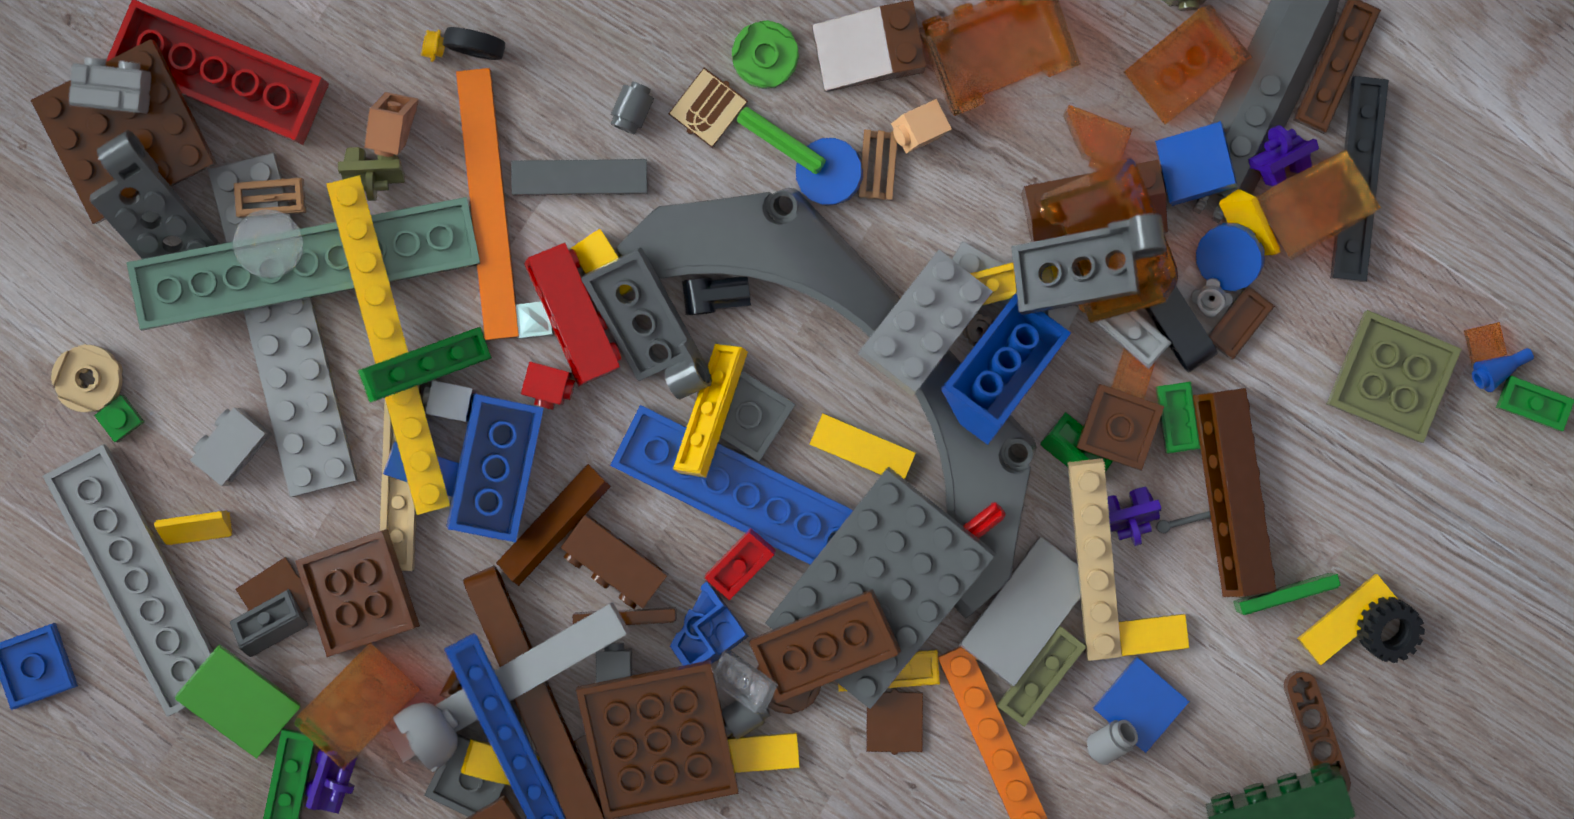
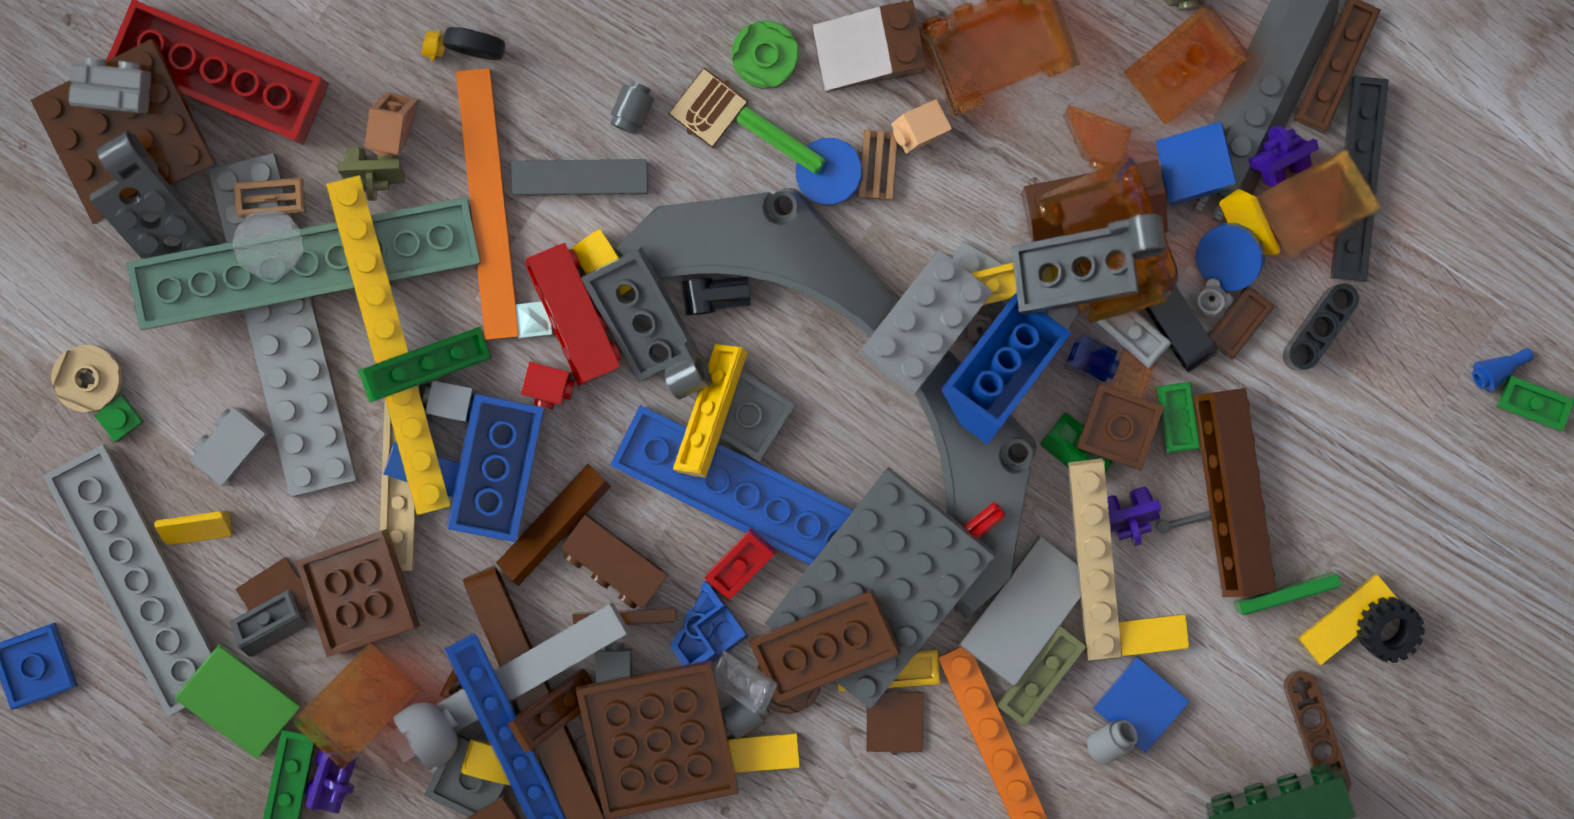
yellow tile [809,413,916,479] -> none
olive plate [1326,310,1462,443] -> none
clear orange tile [1464,322,1507,363] -> none
none -> reddish brown tile [507,668,593,753]
none -> clear blue slope [1064,334,1120,384]
none -> black beam [1283,283,1359,370]

